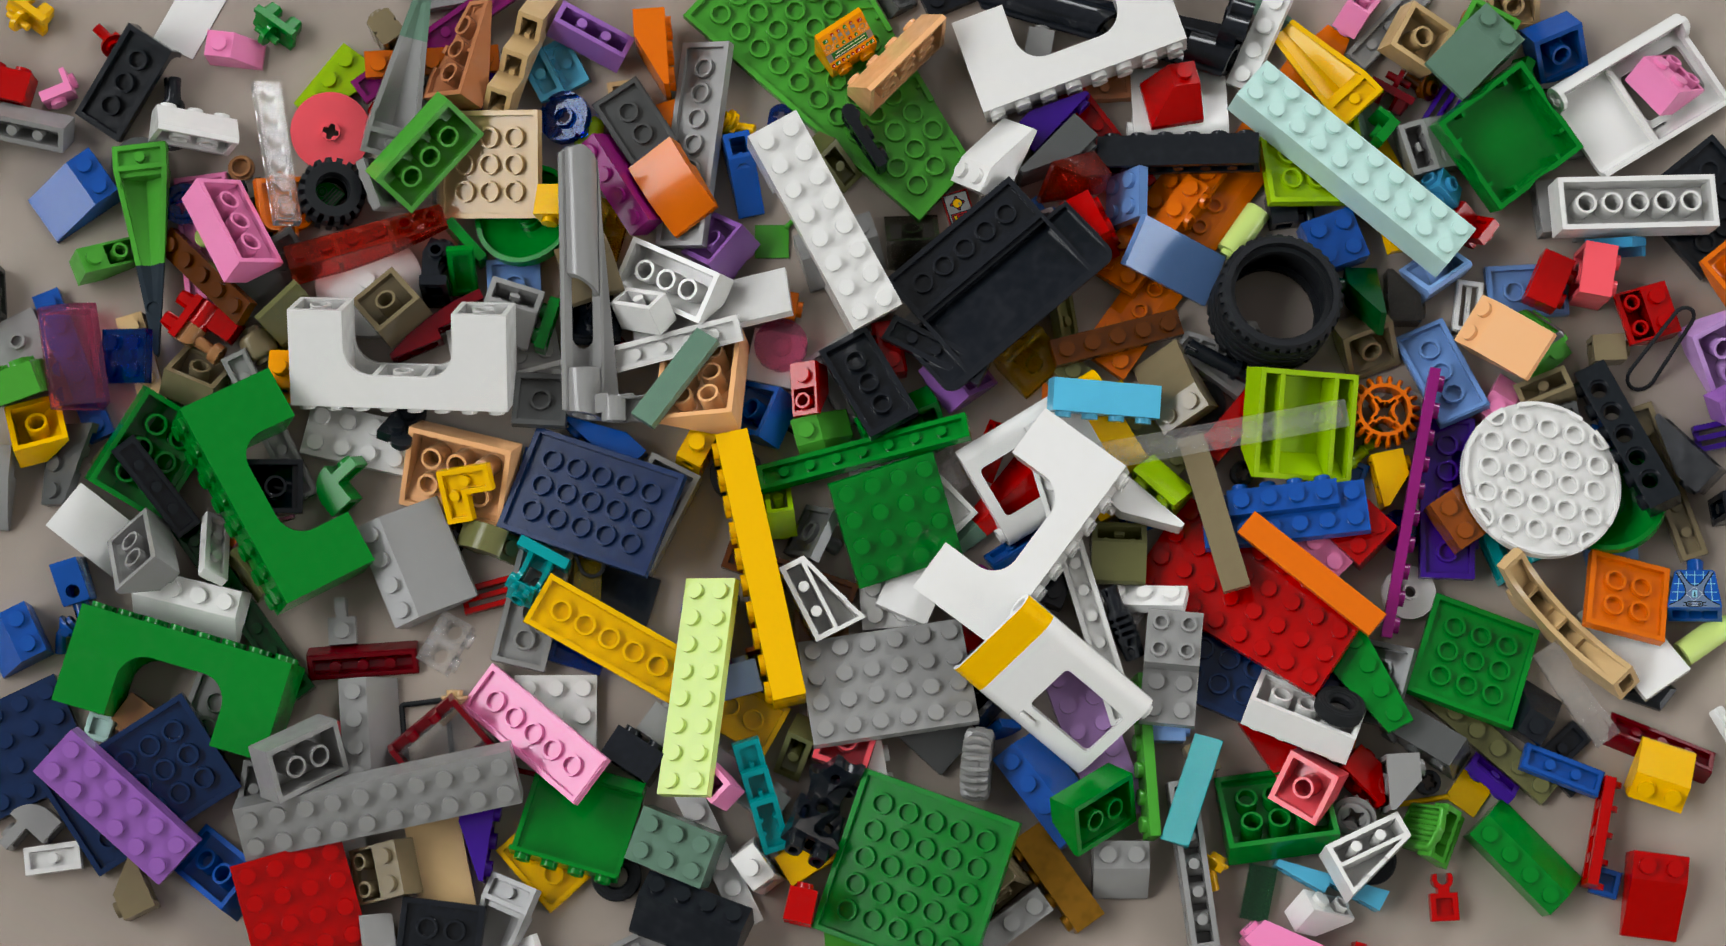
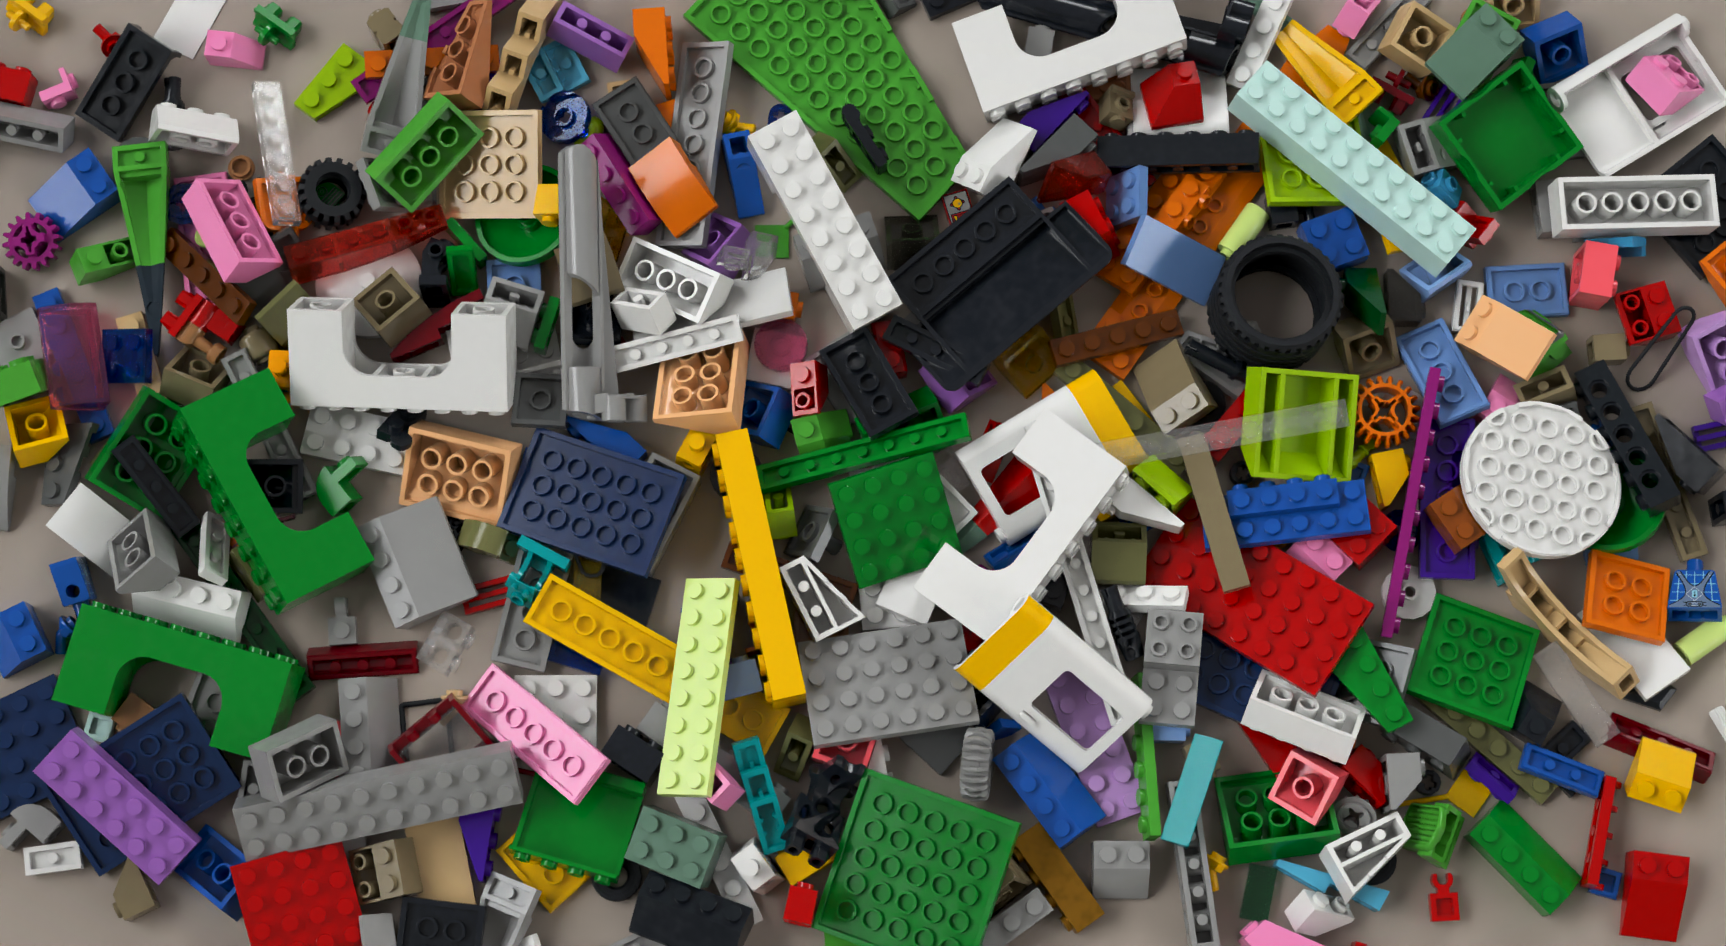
coral piece [290,92,368,166] -> none
yellow plate [436,461,496,525] -> none
sand green tile [631,328,720,430] -> none
light orange slope [814,7,877,78] -> none
light nougat slope [847,14,947,116] -> none
medium azure brick [1047,377,1162,425] -> none
green slope [1050,763,1136,857] -> none
orange tile [1237,511,1387,637] -> none
black tyre [1314,685,1365,728] -> none
red brick [1521,248,1577,315] -> none
none -> magenta gear [2,212,63,271]
none -> clear brick [716,231,779,281]
none -> dark tan brick [1099,84,1135,132]

